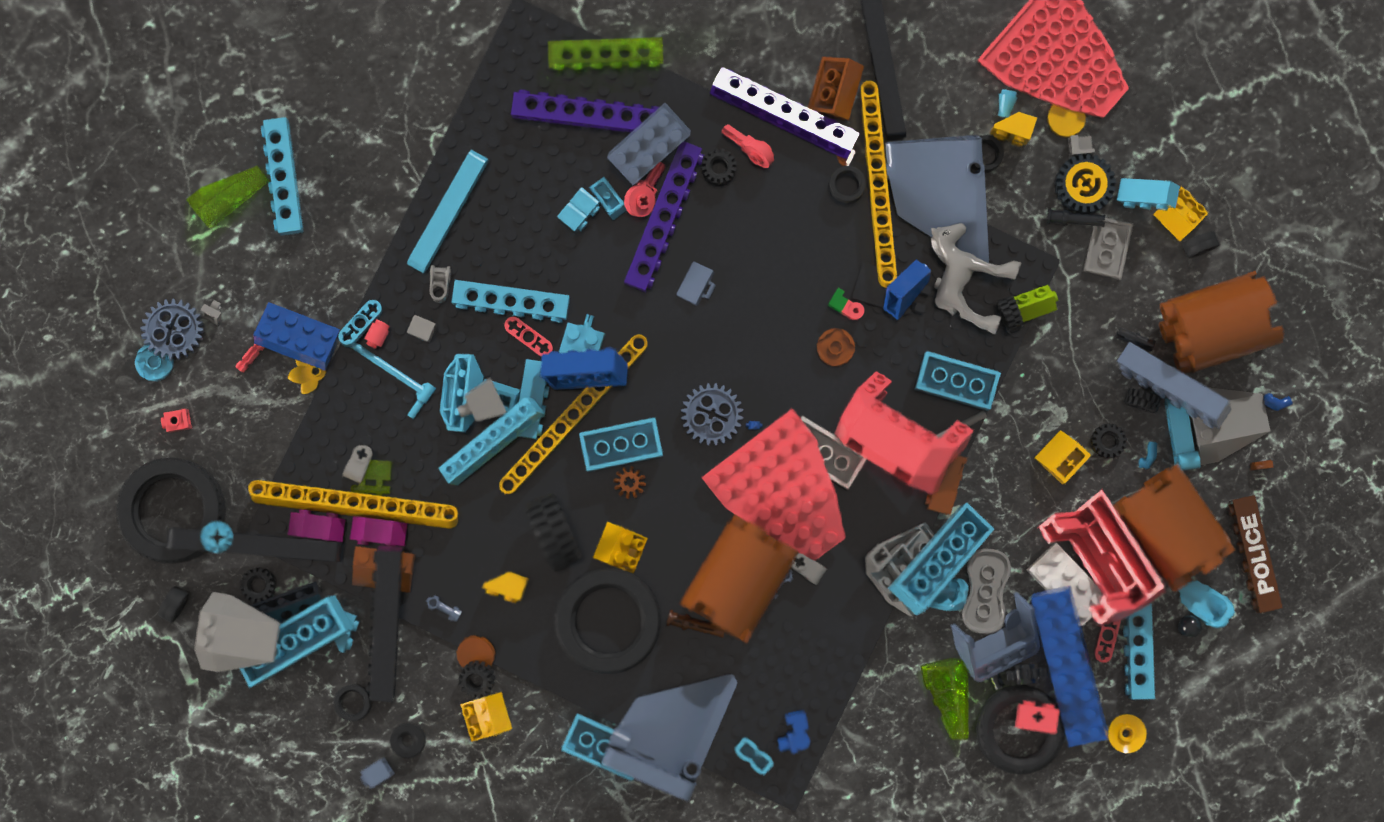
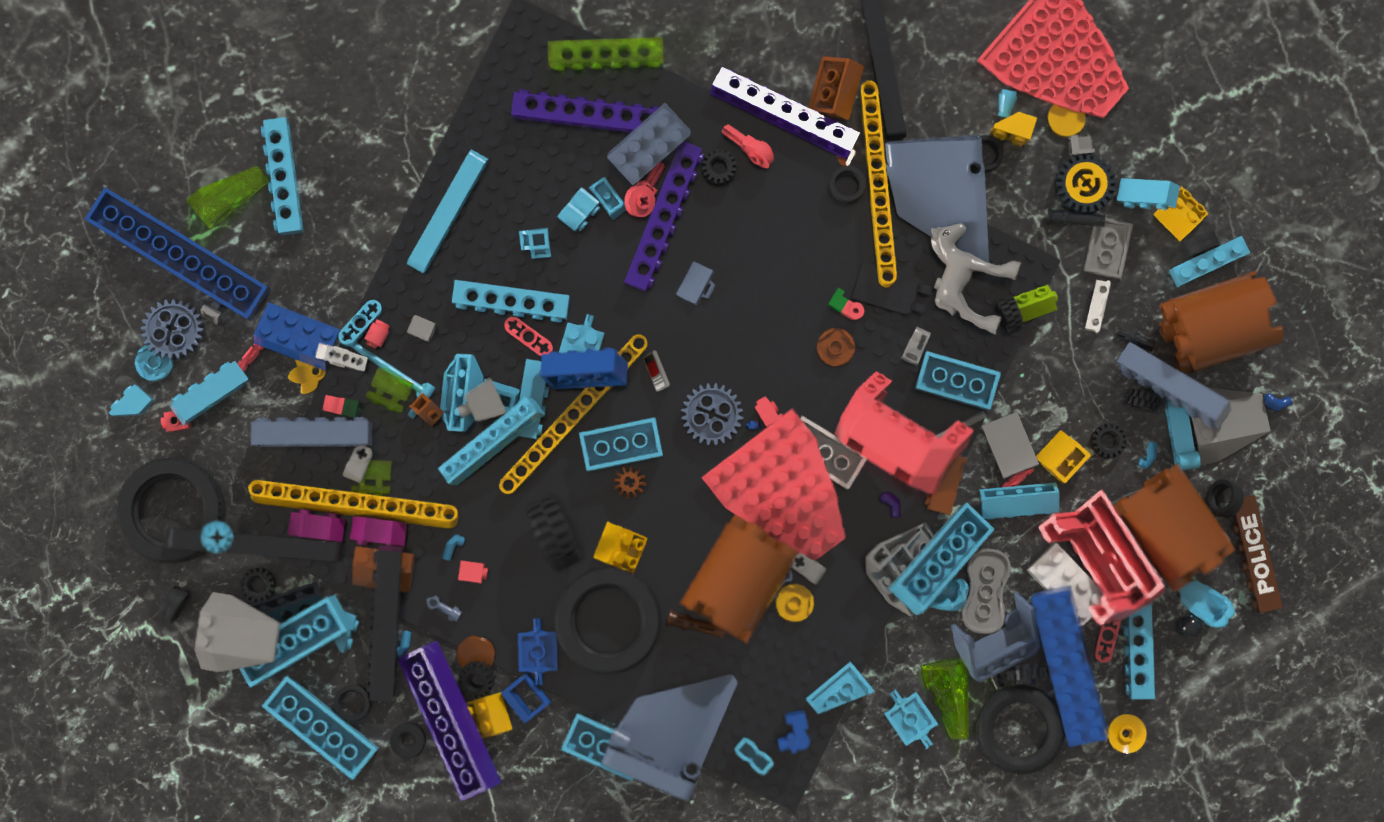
sand blue brick [360,757,395,788] -> none
light grey piece [430,265,451,303] -> none
yellow slope [483,572,529,603] -> none
blue slope [883,259,931,320] -> none
coral brick [1015,701,1059,733] -> none
dark orange tile [1250,460,1273,471] -> none
none -> blue brick [84,187,271,321]
none -> medium azure slope [109,384,155,417]
none -> medium azure brick [170,361,248,426]
none -> sand blue brick [251,417,372,447]
none -> medium azure brick [262,675,379,780]
none -> white piece [316,343,368,371]
none -> leg [322,395,361,418]
none -> clear neon green plate [366,367,414,413]
none -> dark azure arm [397,631,412,658]
none -> dark purple brick [397,641,502,801]
none -> dark orange brick [409,392,444,427]
none -> dark azure arm [442,534,465,560]
none -> coral brick [458,561,488,583]
none -> blue tile [501,672,551,724]
none -> blue plate [518,619,558,685]
none -> medium azure brick [519,228,551,259]
none -> slope [643,350,670,392]
none -> coral brick [754,396,783,428]
none -> yellow tile [775,584,814,622]
none -> medium azure wing [806,662,875,714]
none -> dark purple arm [880,491,901,517]
none -> medium azure plate [884,689,938,749]
none -> light grey leg [901,327,931,366]
none -> medium azure brick [979,483,1059,520]
none -> light grey tile [981,412,1039,479]
none -> coral axle [1001,468,1034,488]
none -> white piece [1085,280,1111,334]
none -> medium azure brick [1169,236,1250,288]
none -> black tyre [1206,479,1244,518]

